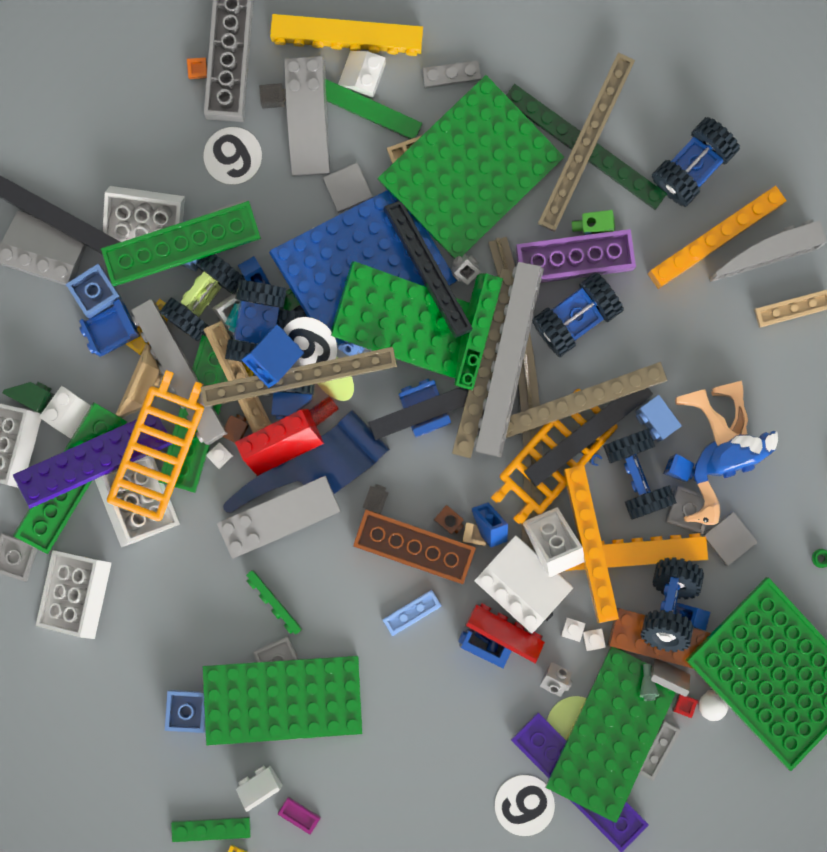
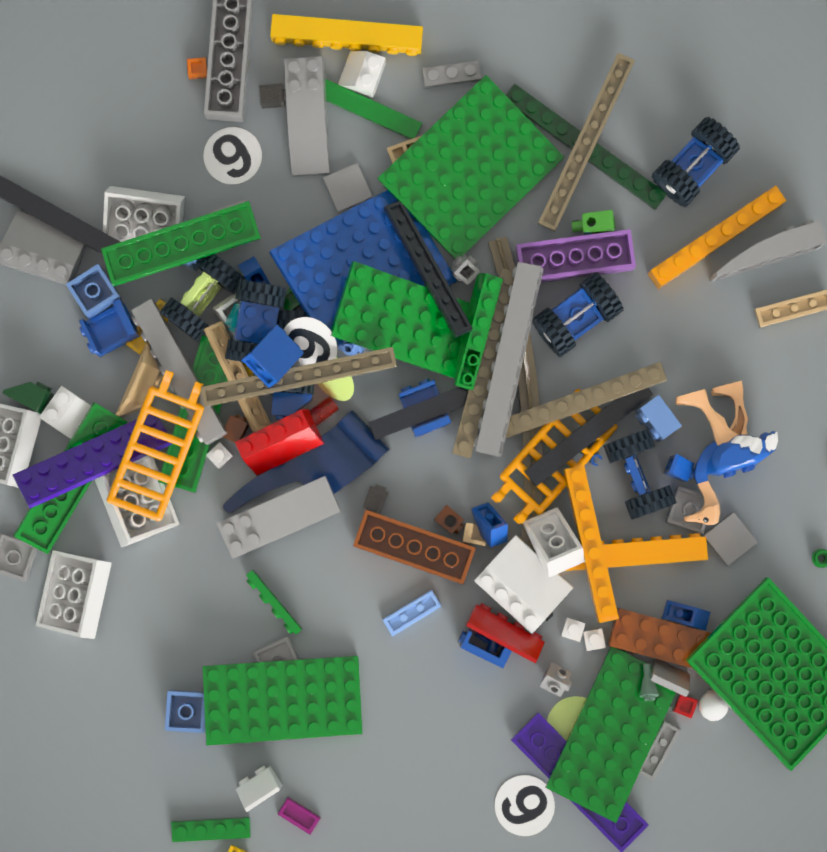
black plate [641,557,704,652] -> none

